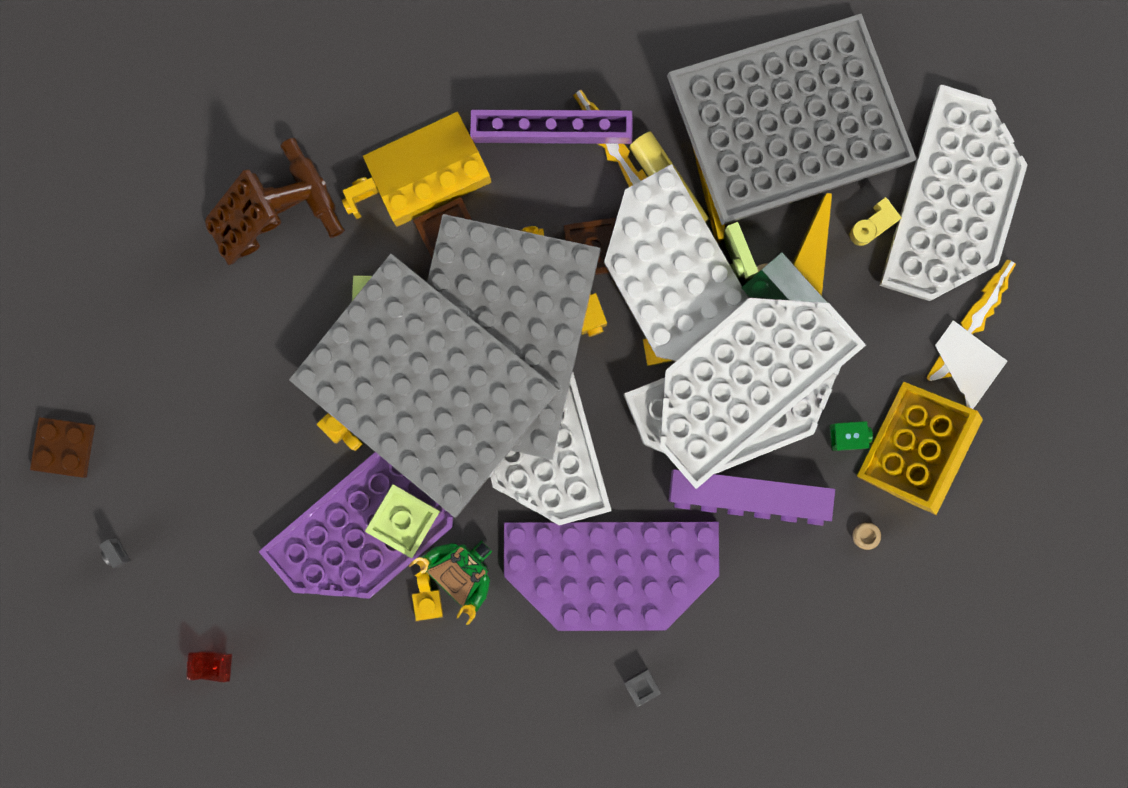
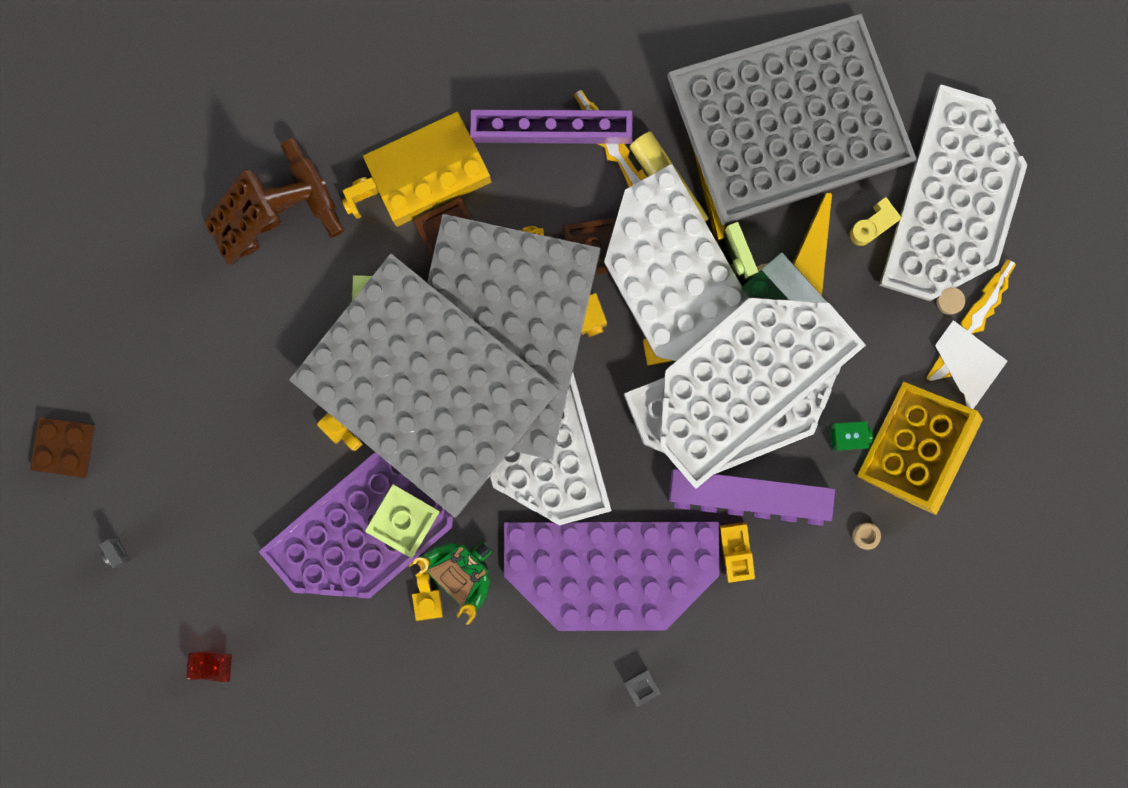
none -> yellow slope [719,522,755,583]
none -> tan tile [936,287,965,315]

